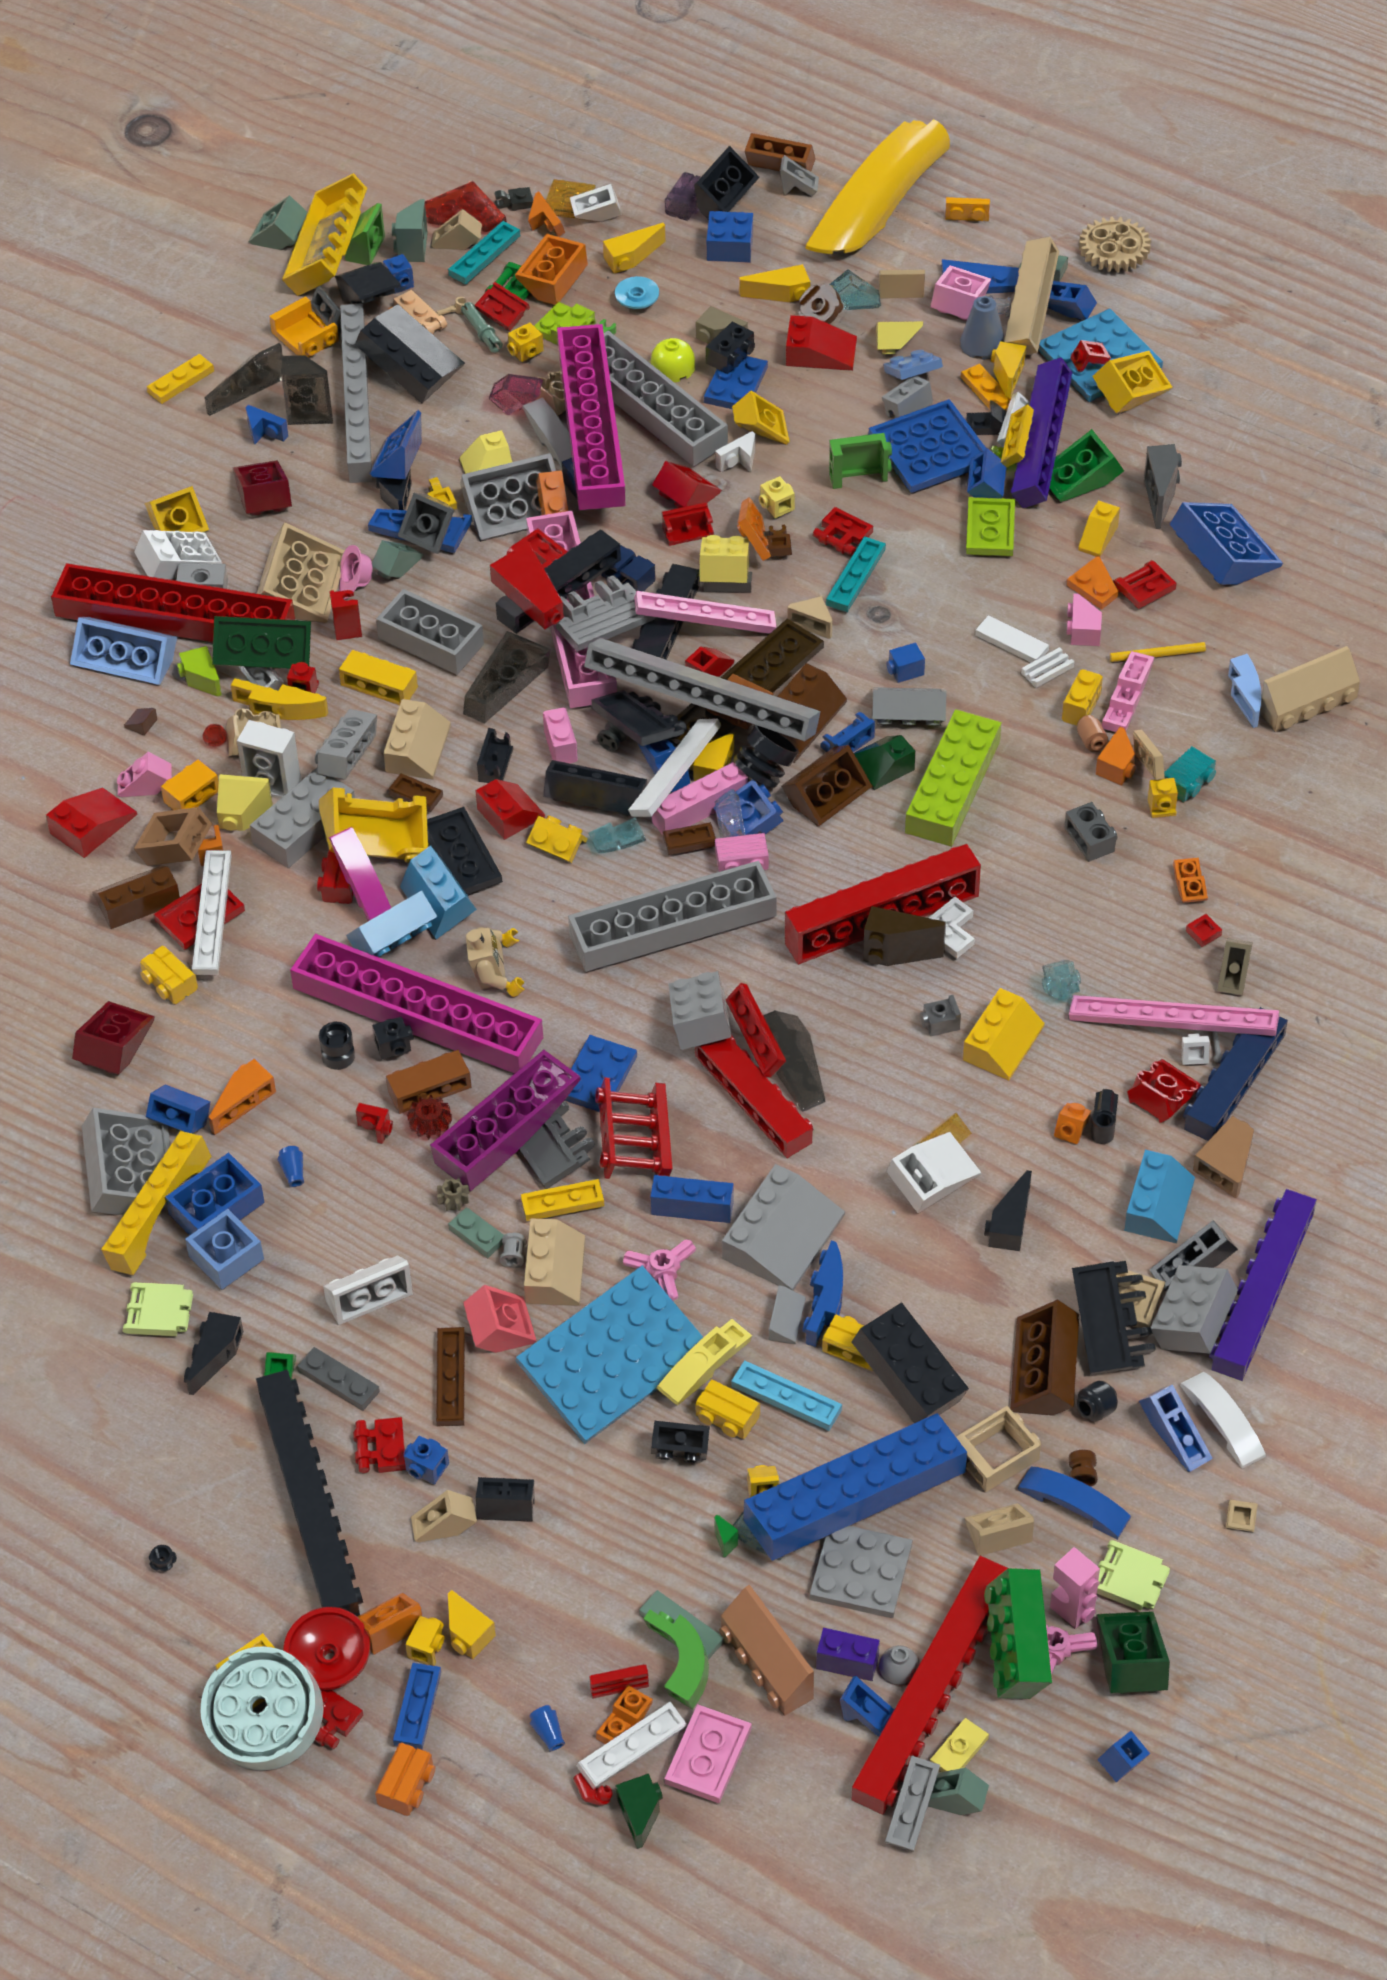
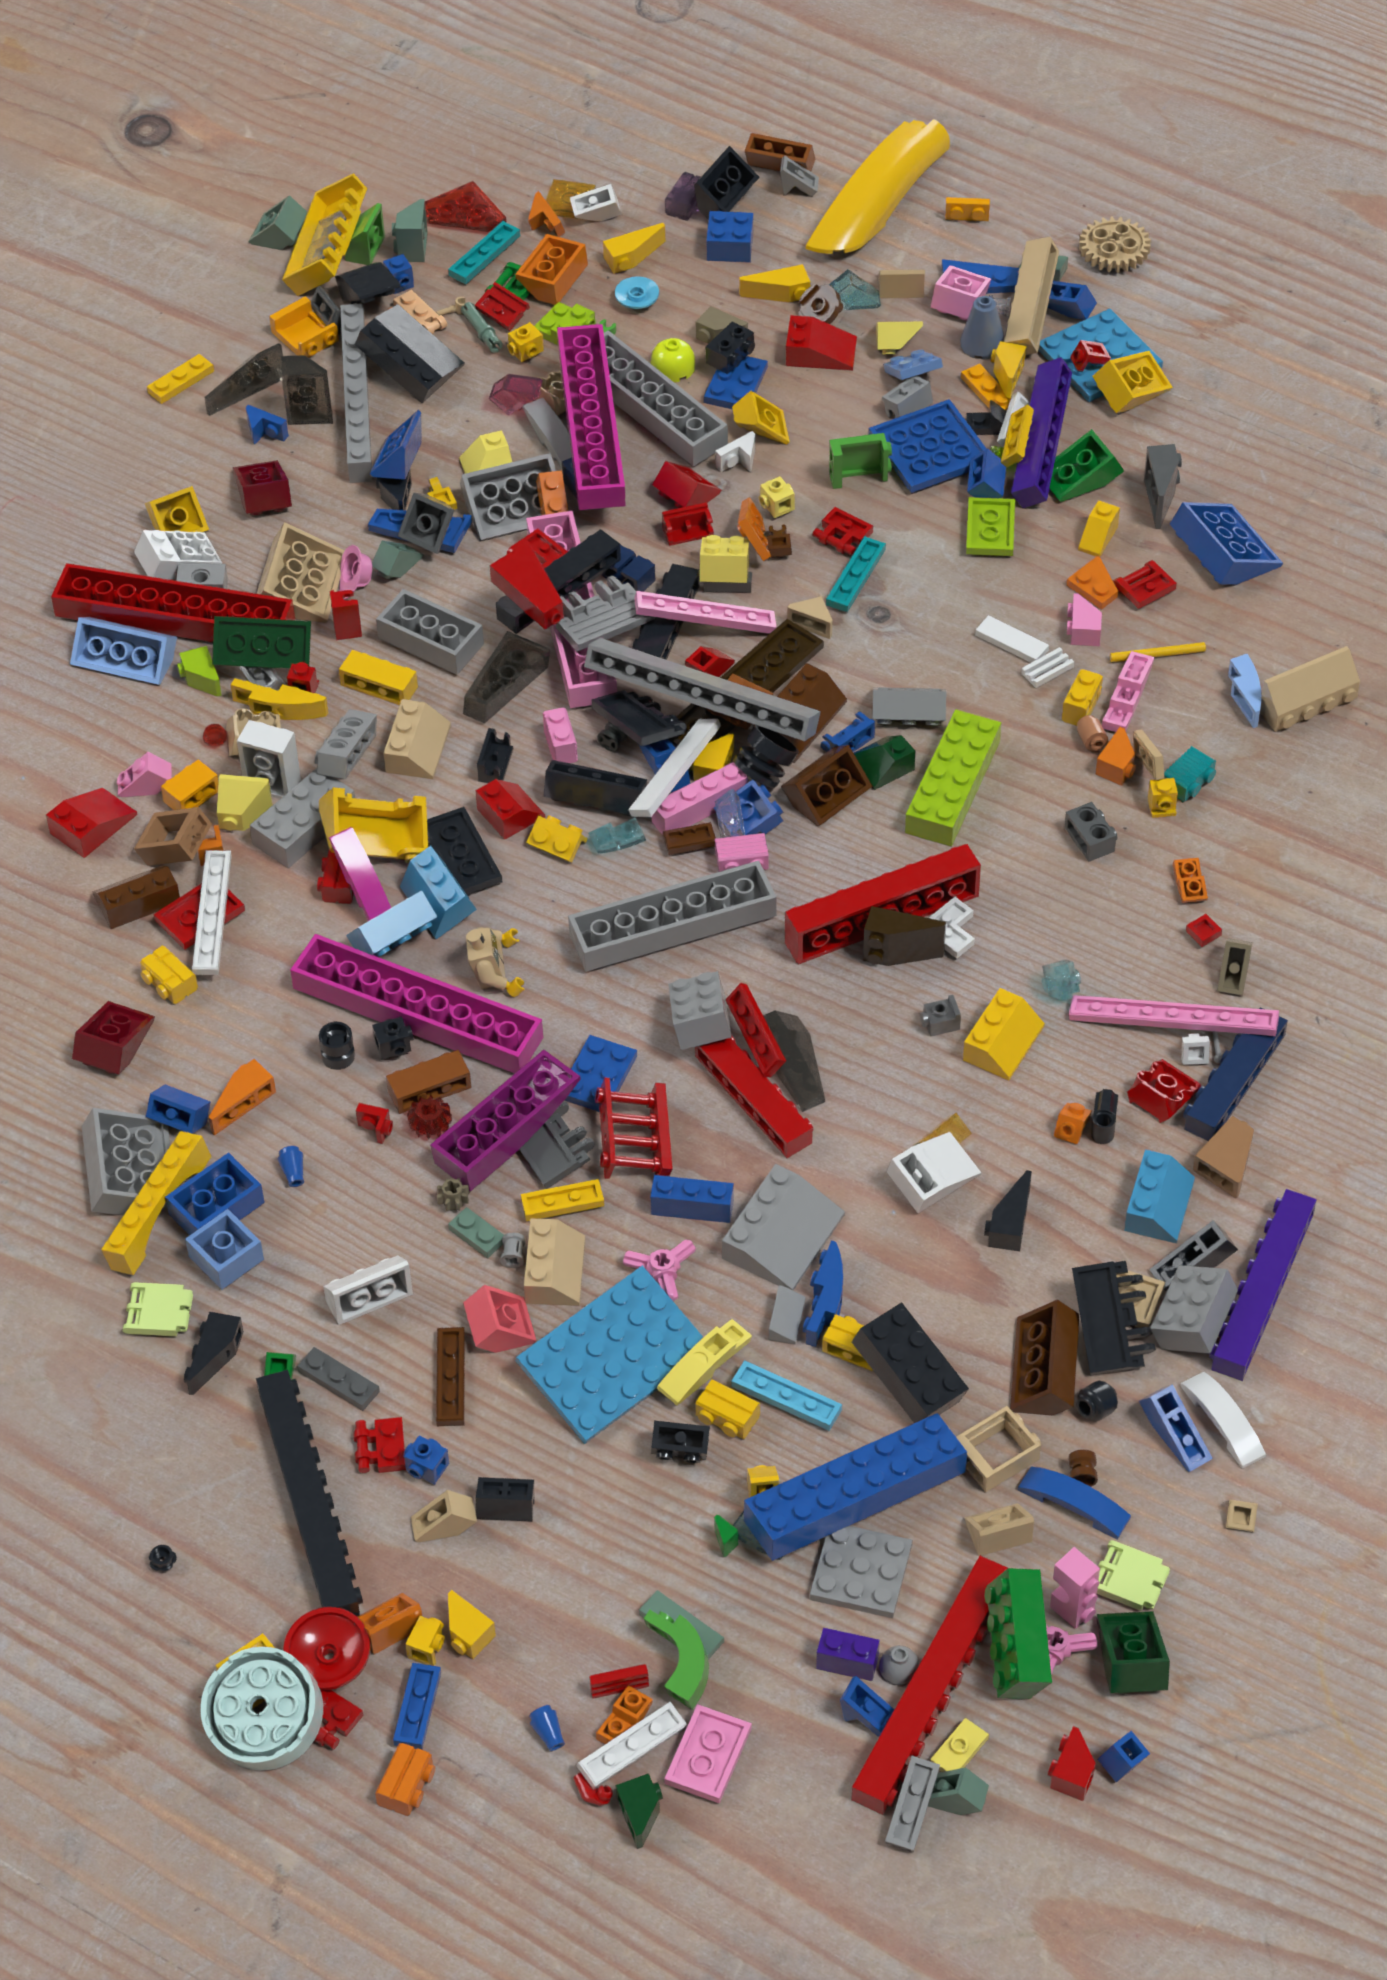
reddish brown slope [124,708,158,736] -> none
reddish brown plate [388,773,443,813] -> none
tan slope [431,209,482,250] -> none
pearl dark grey plate [494,187,533,210] -> none
nougat slope [719,1585,814,1716] -> none
blue brick [886,642,925,683] -> none
none -> red slope [1048,1726,1096,1801]

